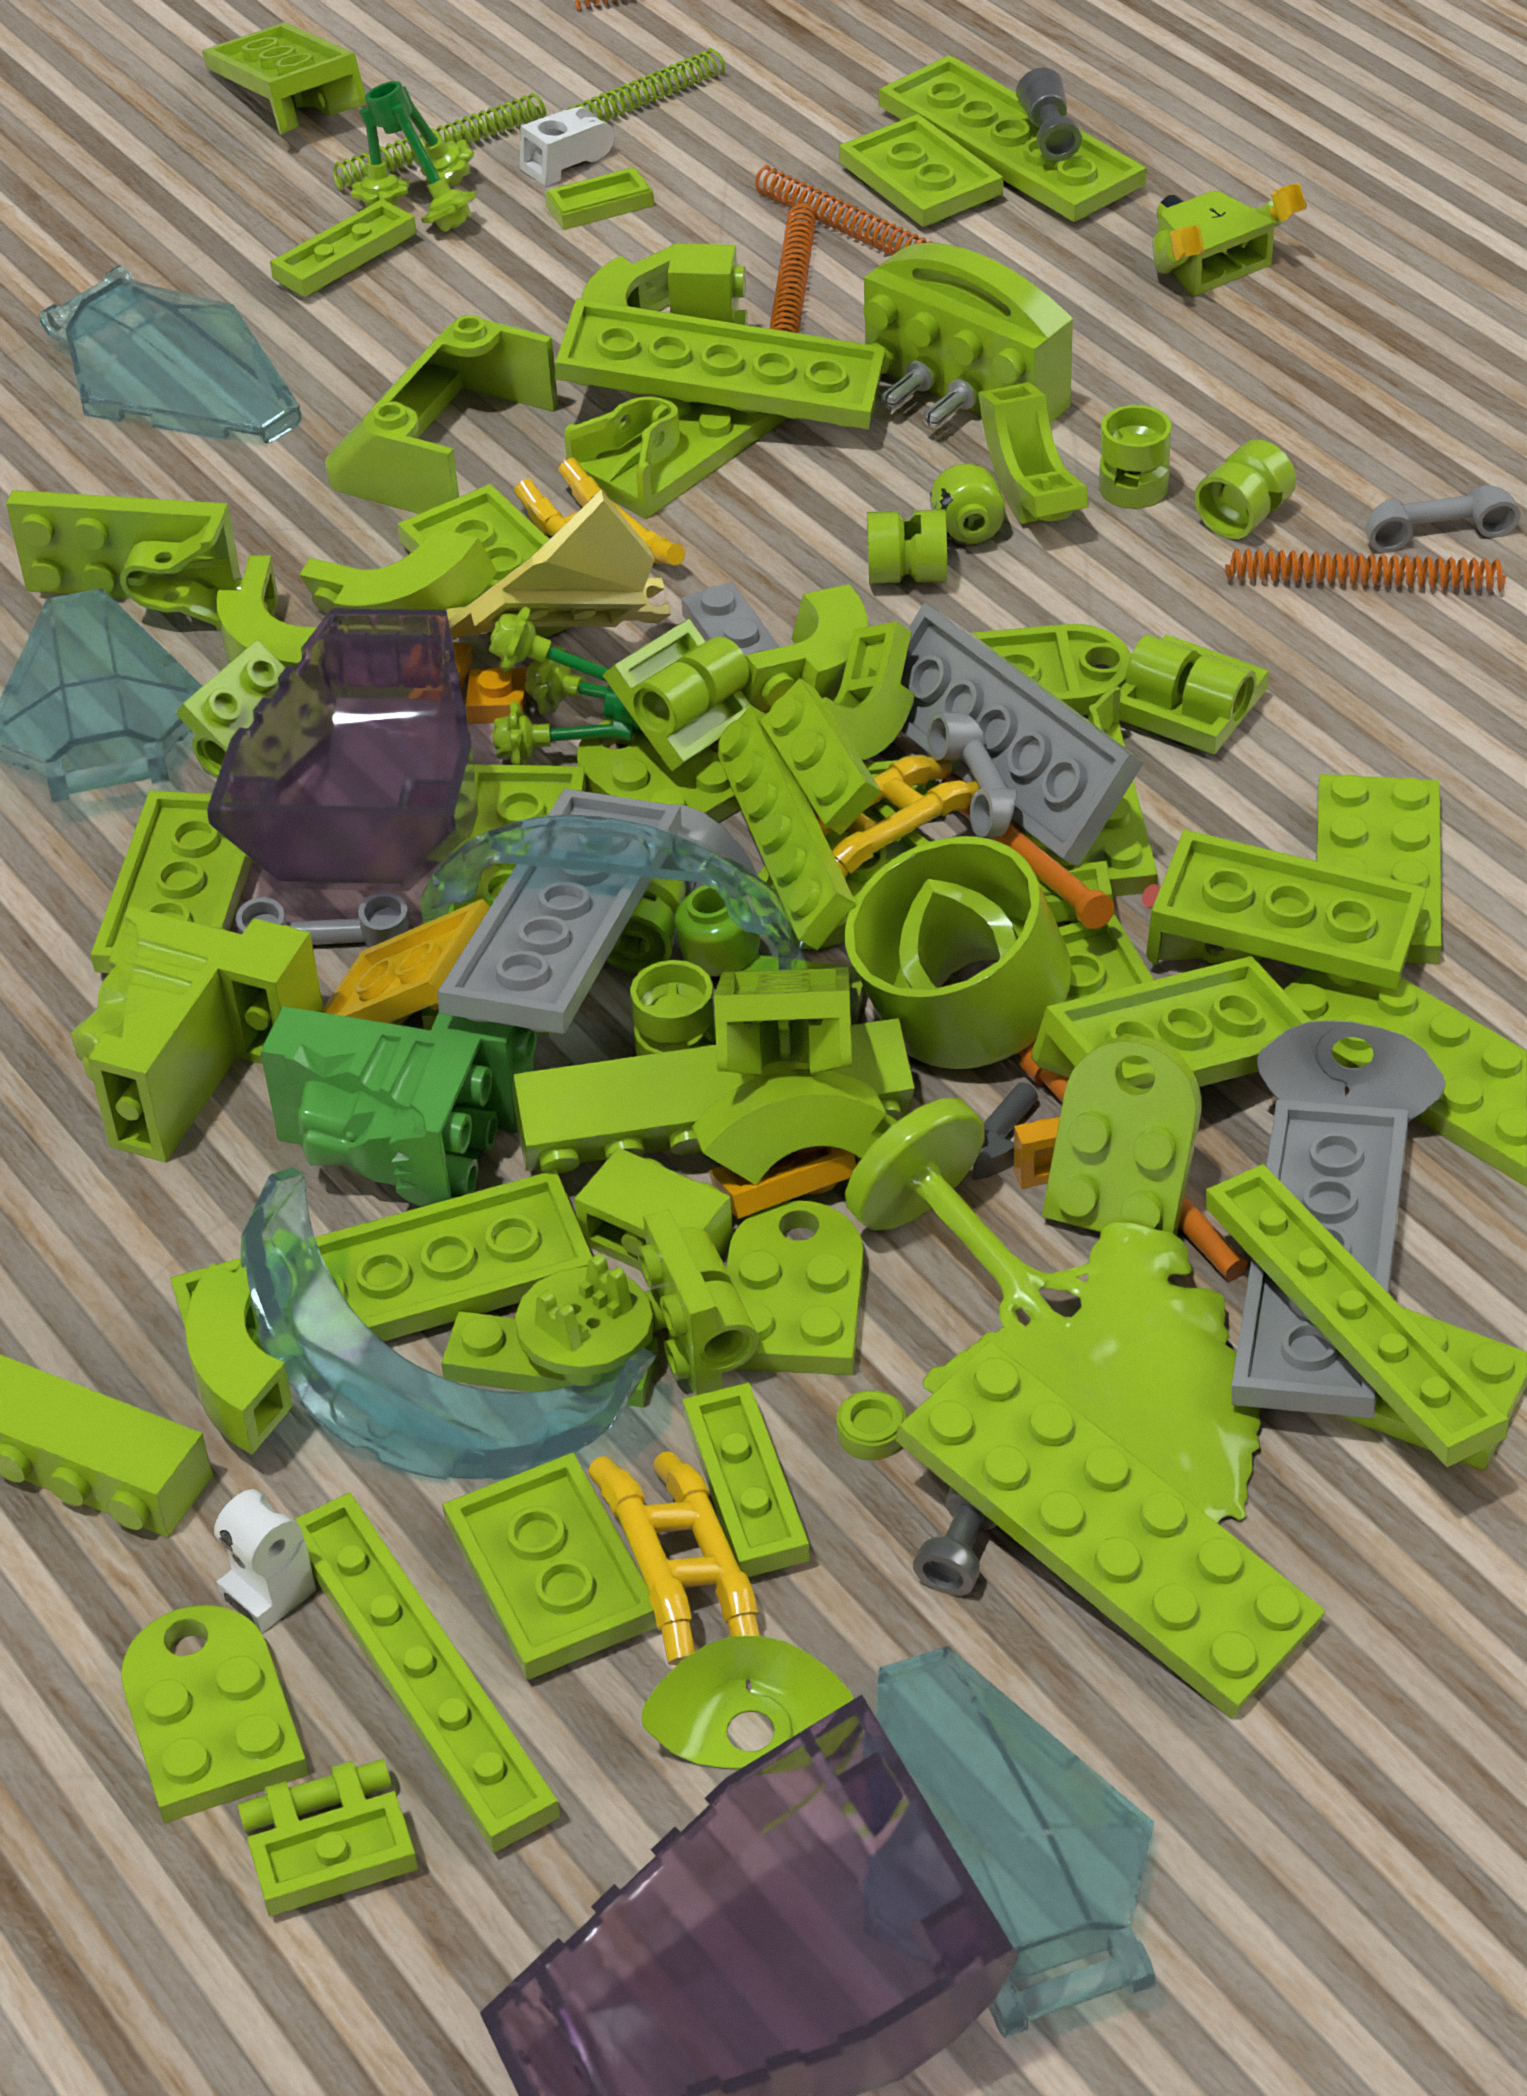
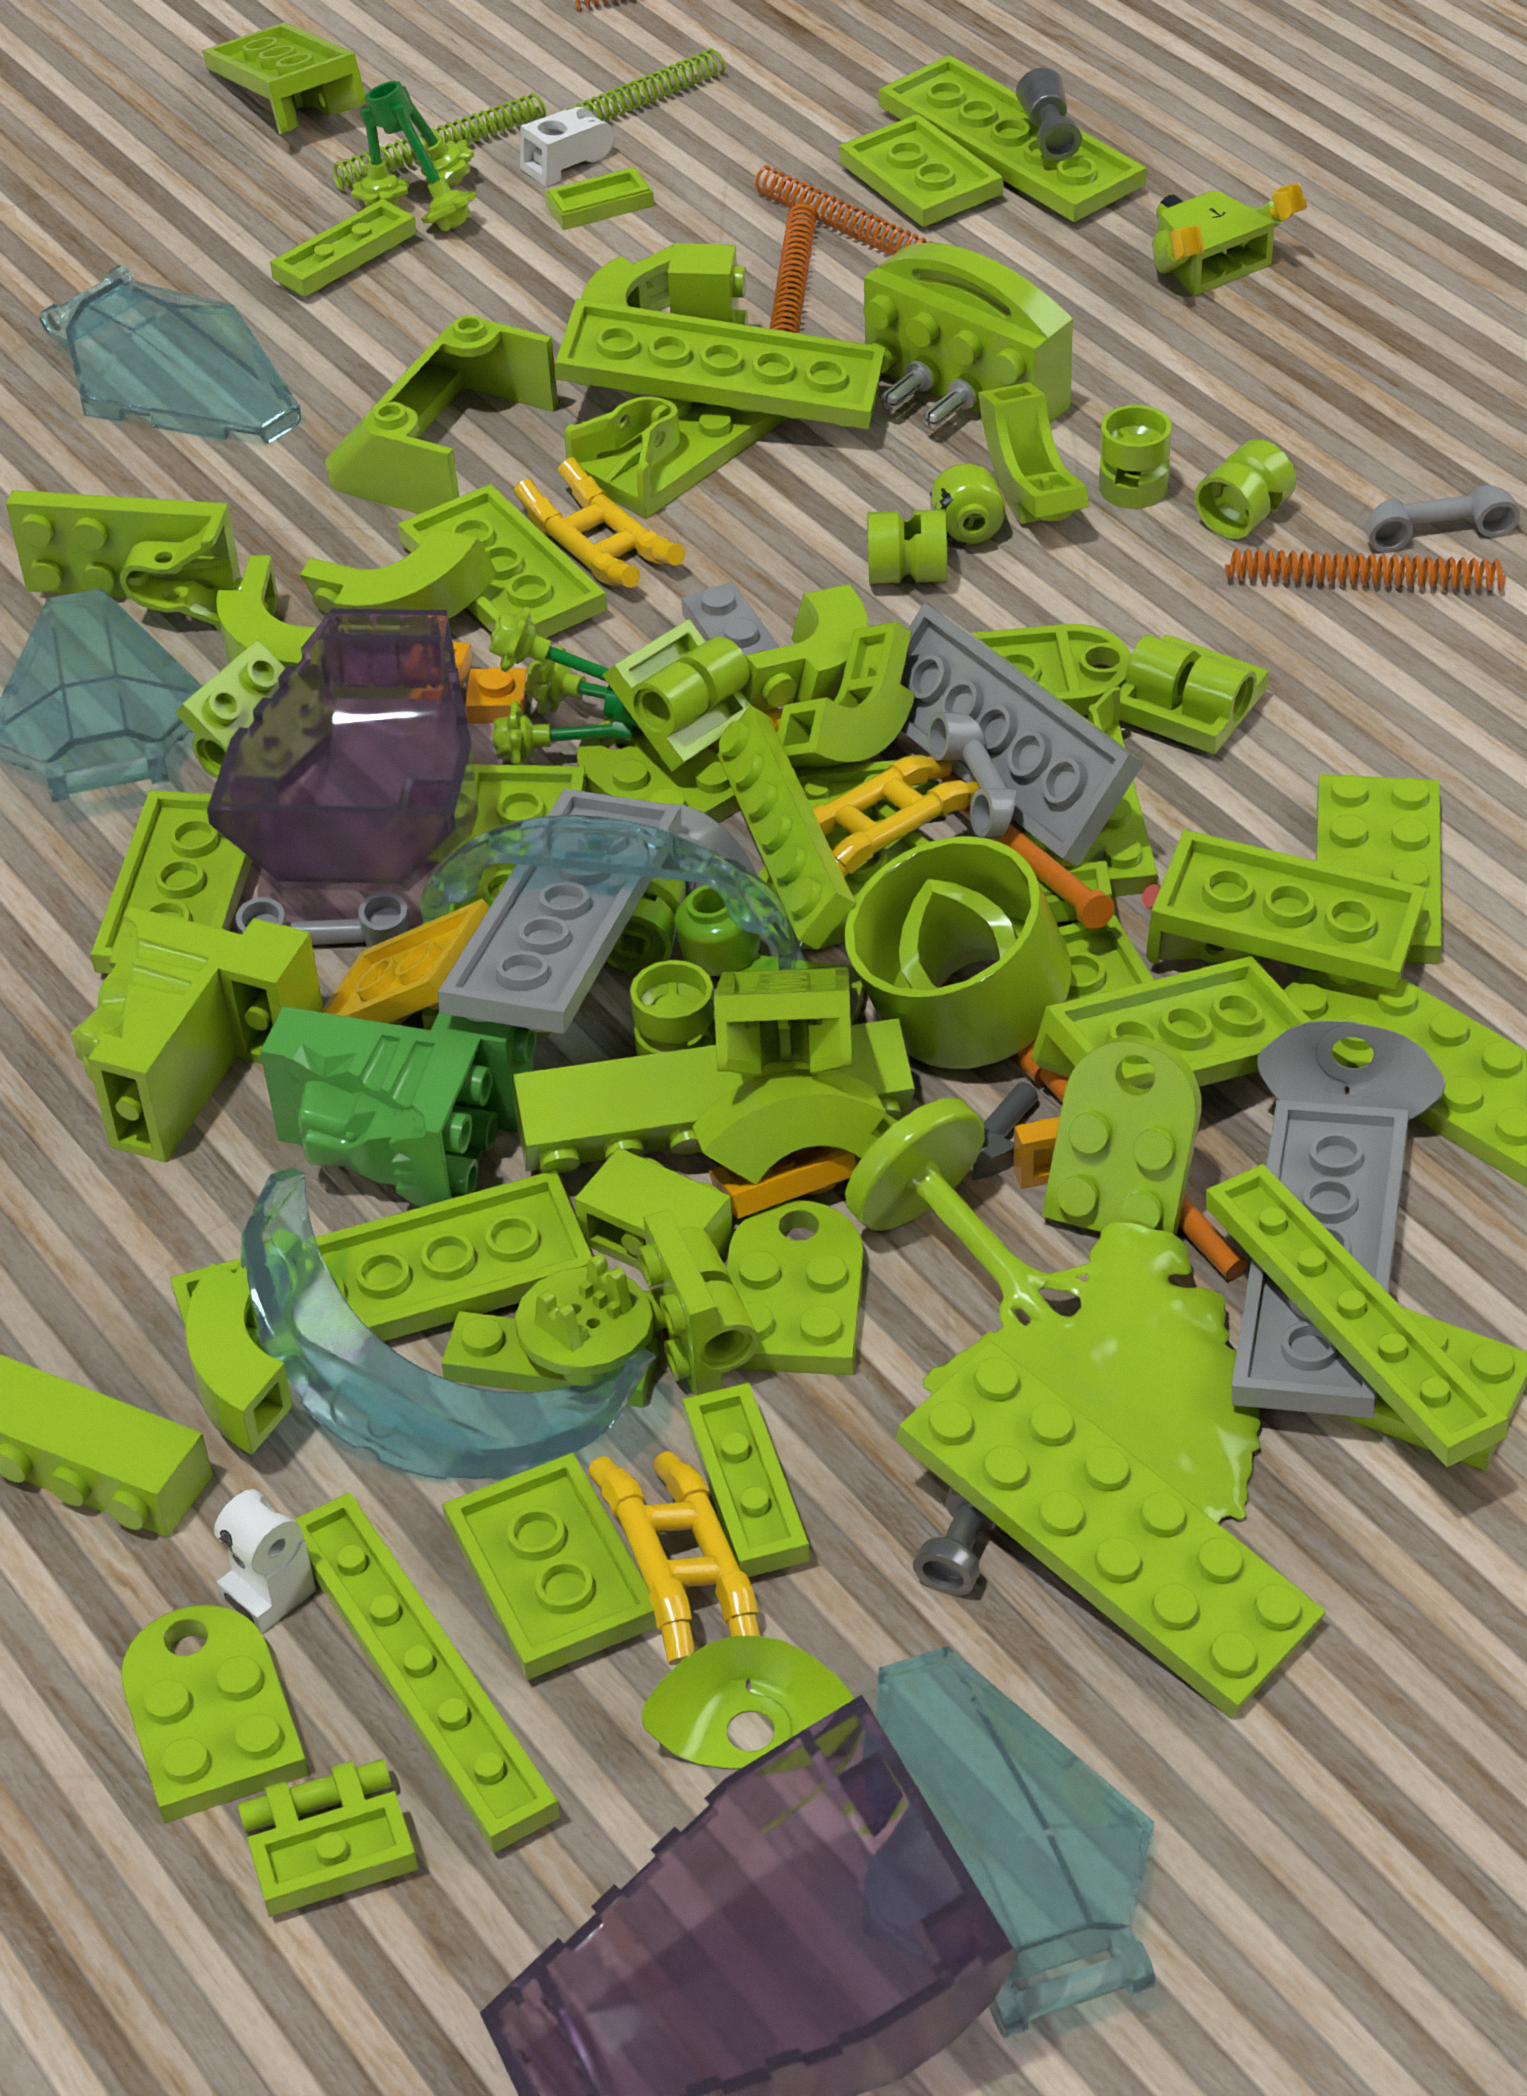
light yellow panel [439,490,671,639] -> none
lime plate [760,678,882,835] -> none
lime tile [836,1390,906,1461] -> none

